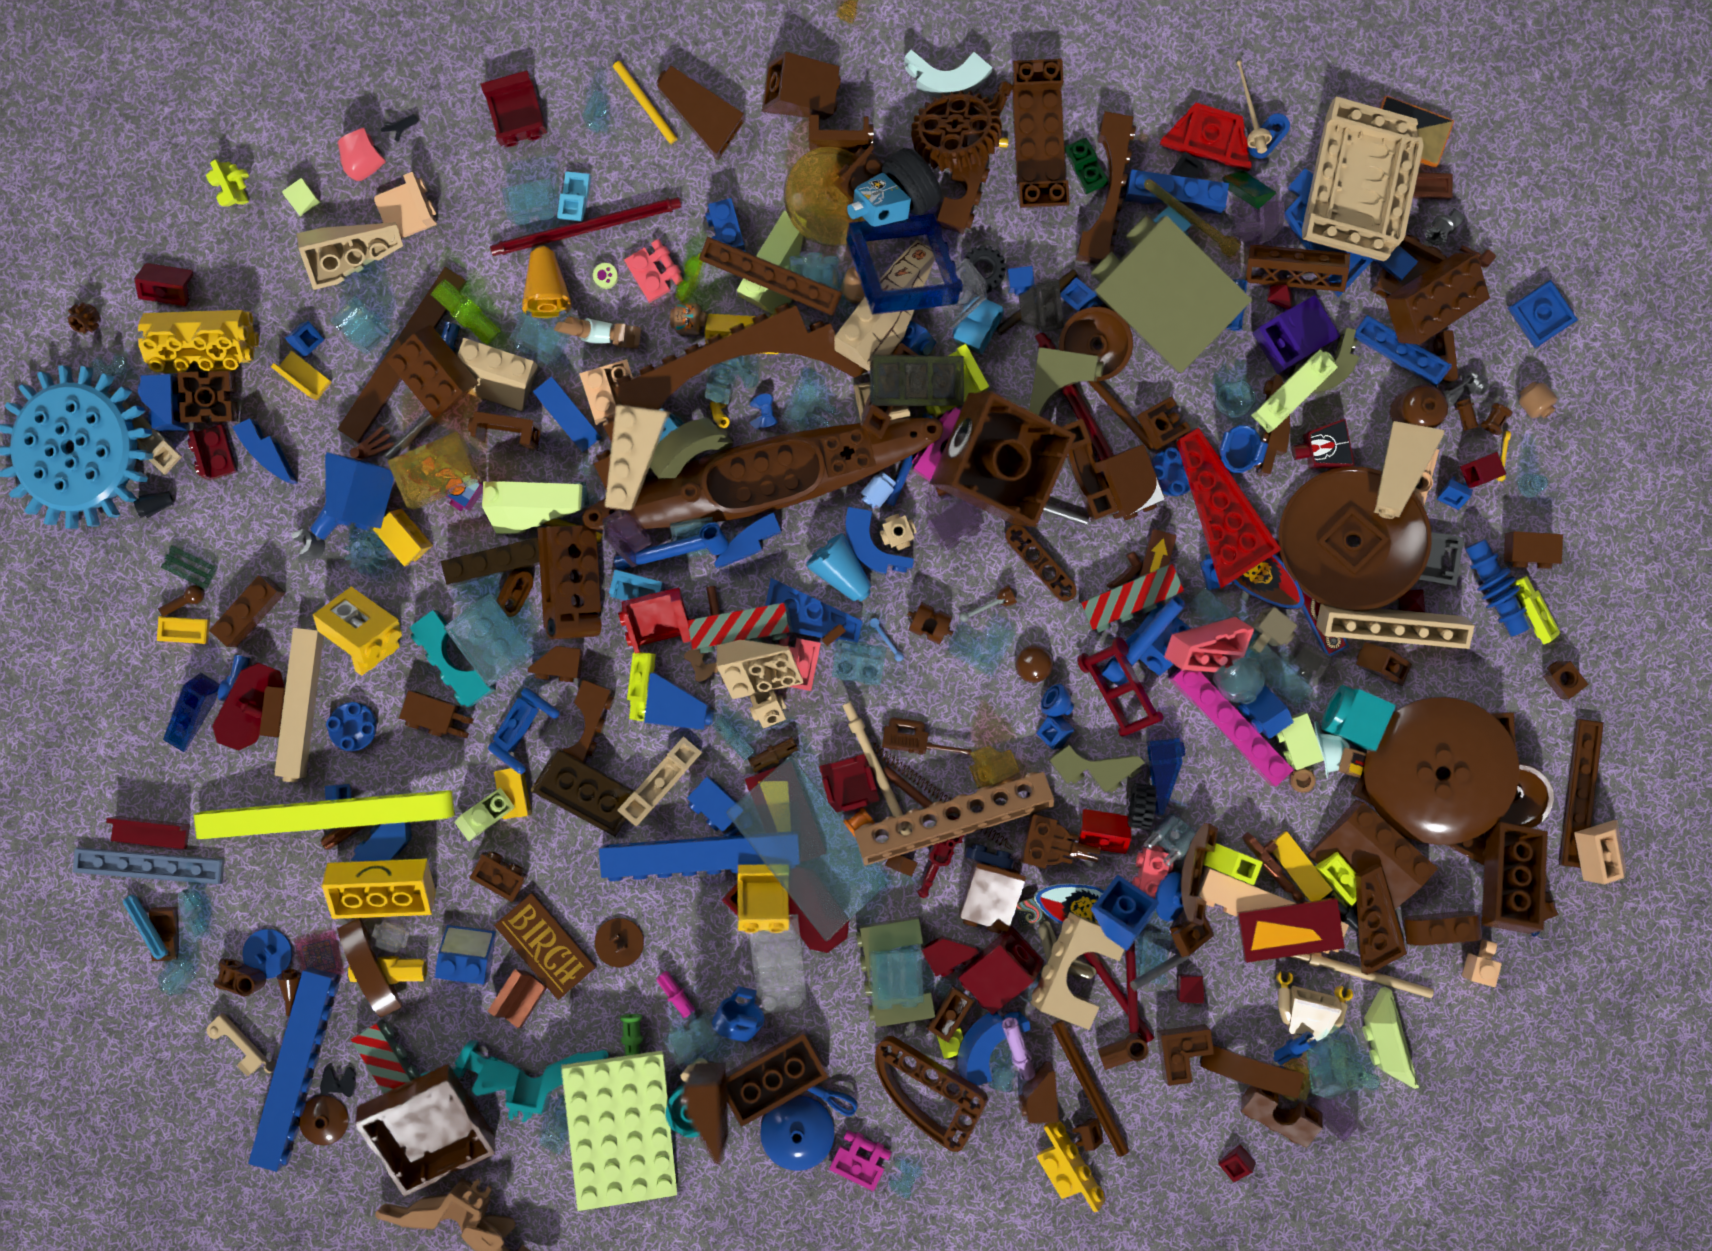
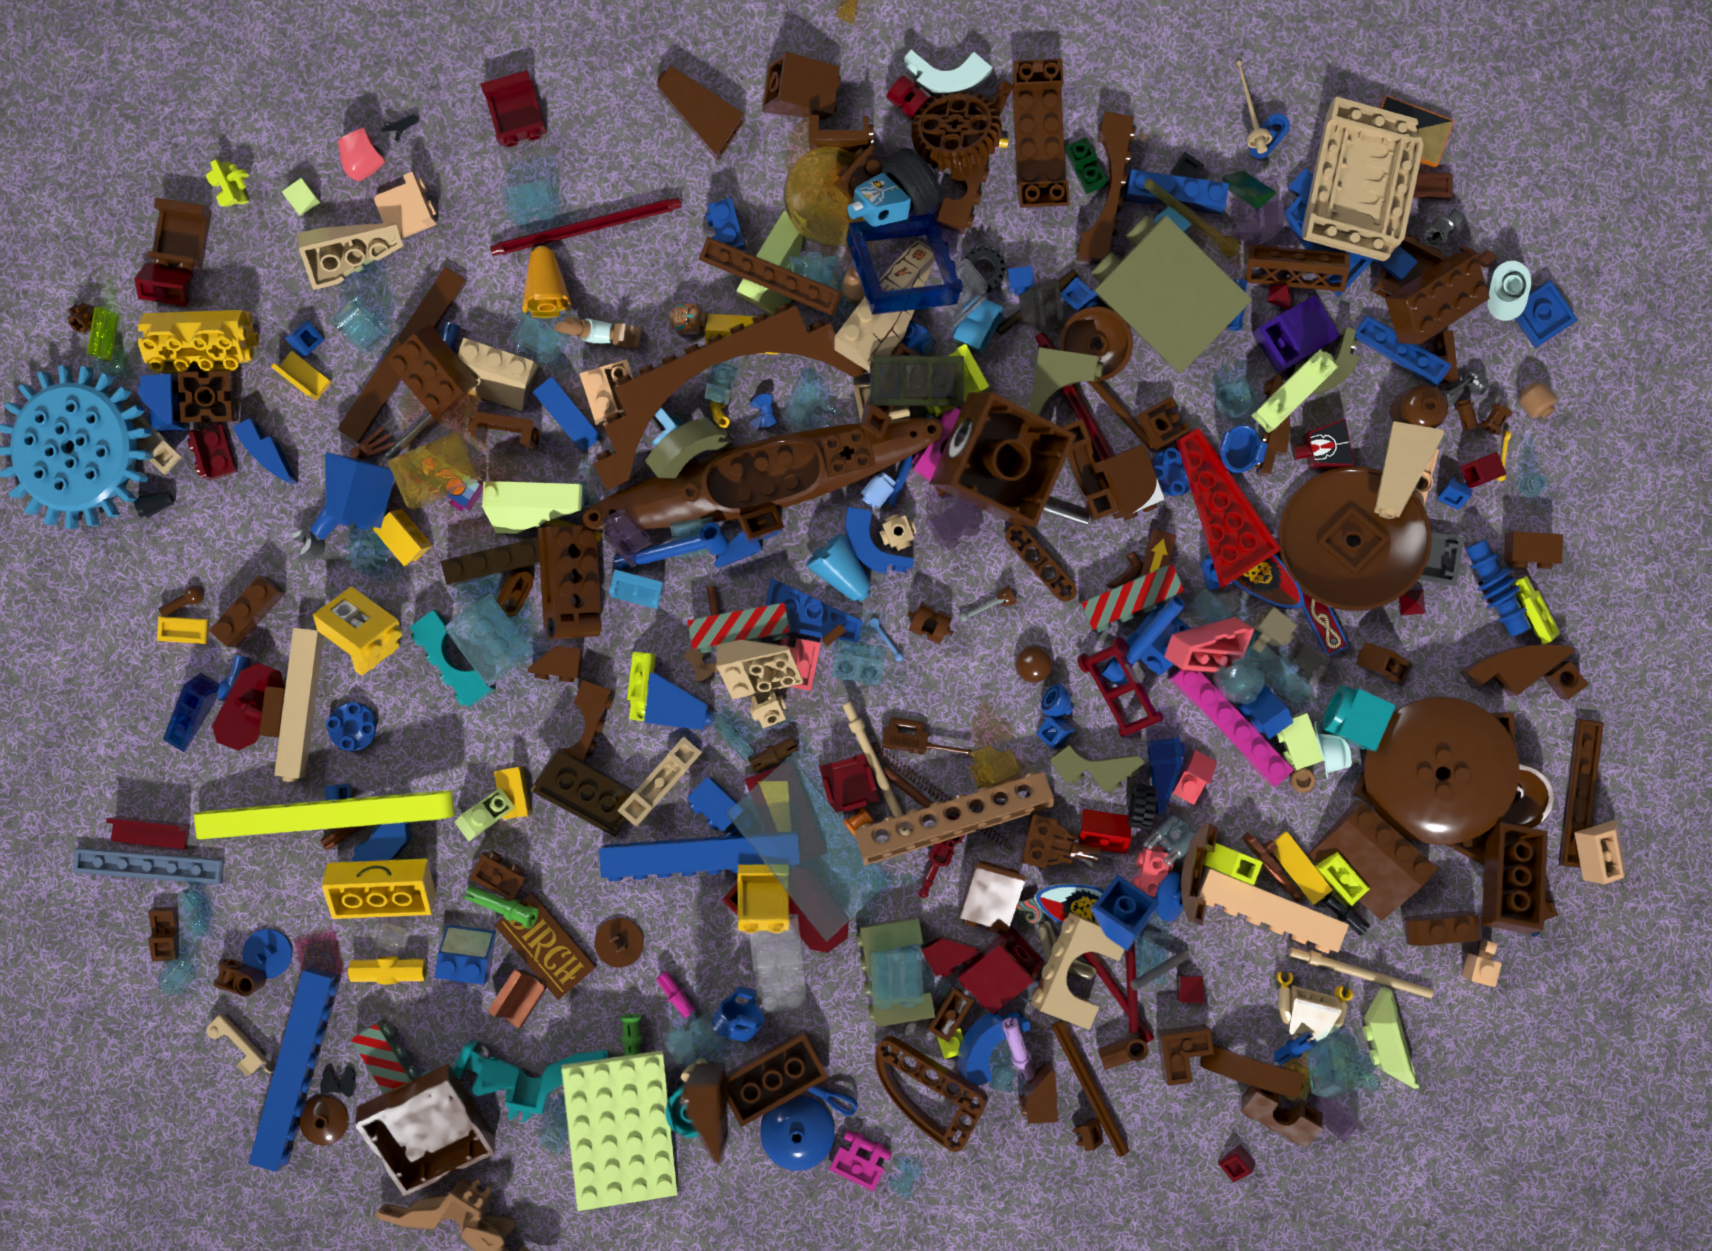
dark azure axle [123,895,168,959] -> none
clear green tile [160,545,218,589] -> none
reddish brown cone [277,969,302,1016] -> none
reddish brown slope [337,918,403,1018] -> none
reddish brown hinge [398,690,474,738] -> none
clear neon green piece [431,279,501,346] -> none
blue plate [488,688,560,774] -> none
medium azure slope [557,171,591,221] -> none
clear light blue bracket [582,90,608,133] -> none
yellowish green tile [593,263,618,289] -> none
tan wedge [605,405,670,510] -> none
yellow bar [613,61,678,144] -> none
red panel [618,587,691,654] -> none
coral plate [624,239,684,303] -> none
clear neon green slope [675,253,705,303] -> none
clear light blue piece [728,356,759,388] -> none
reddish brown piece [885,855,918,877] -> none
clear light blue tile [948,622,1016,677] -> none
dark blue plate [965,843,1015,869] -> none
yellow bracket [1036,1119,1106,1212] -> none
red wing [1159,102,1252,172] -> none
reddish brown slope [1170,915,1214,957] -> none
dark red tile [1237,898,1345,963] -> none
tan brick [1316,604,1475,649] -> none
slope [1338,747,1366,778] -> none
reddish brown wing [1355,864,1407,975] -> none
none -> clear neon green tile [86,307,119,362]
none -> reddish brown panel [146,197,212,271]
none -> bright green pin [464,885,539,929]
none -> reddish brown slope [738,505,785,543]
none -> dark red wheel [886,73,932,121]
none -> coral slope [1171,750,1217,805]
none -> reddish brown slope [1459,644,1575,696]
none -> light aqua piece [1487,261,1531,321]

